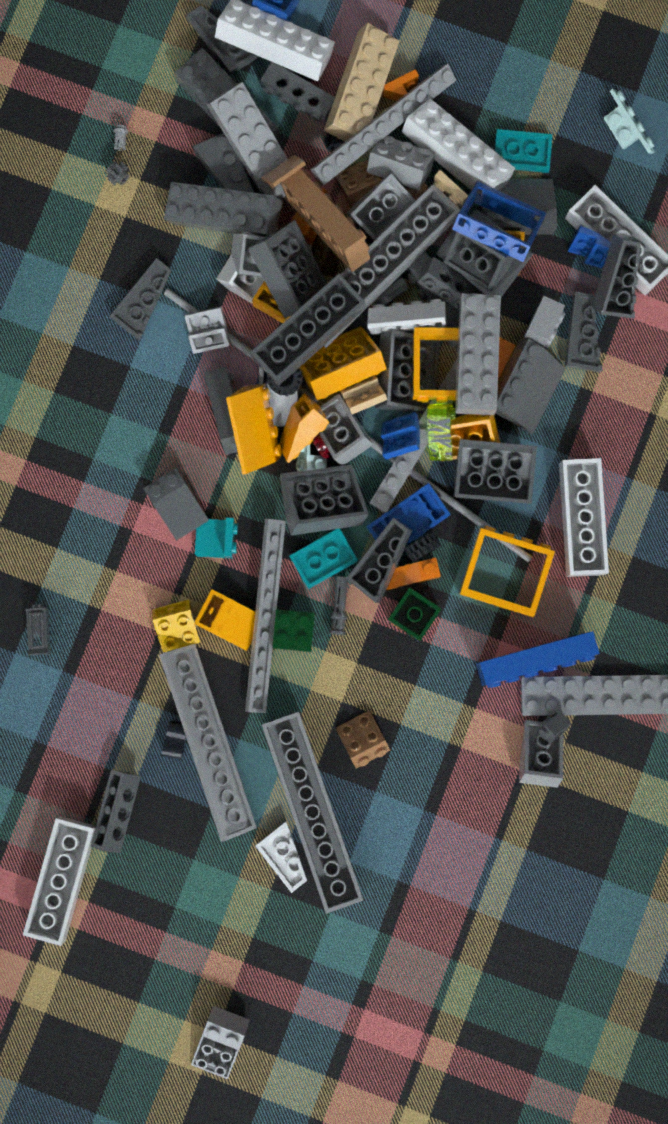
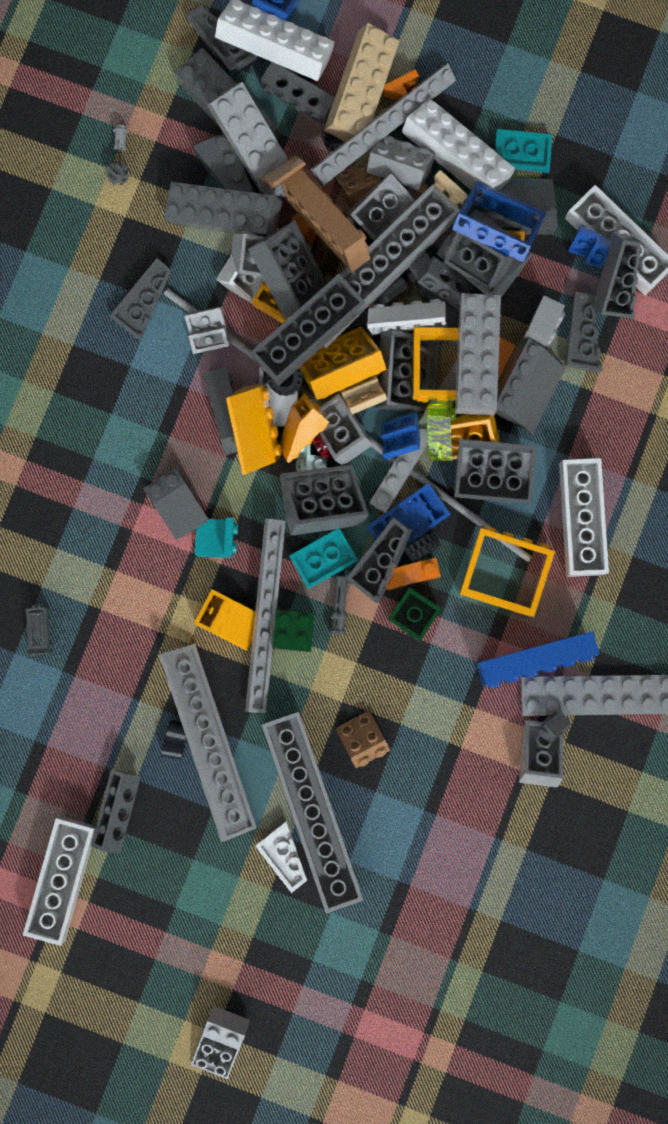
yellow bracket [152,599,200,652] -> none
light aqua bracket [604,88,655,154] -> none

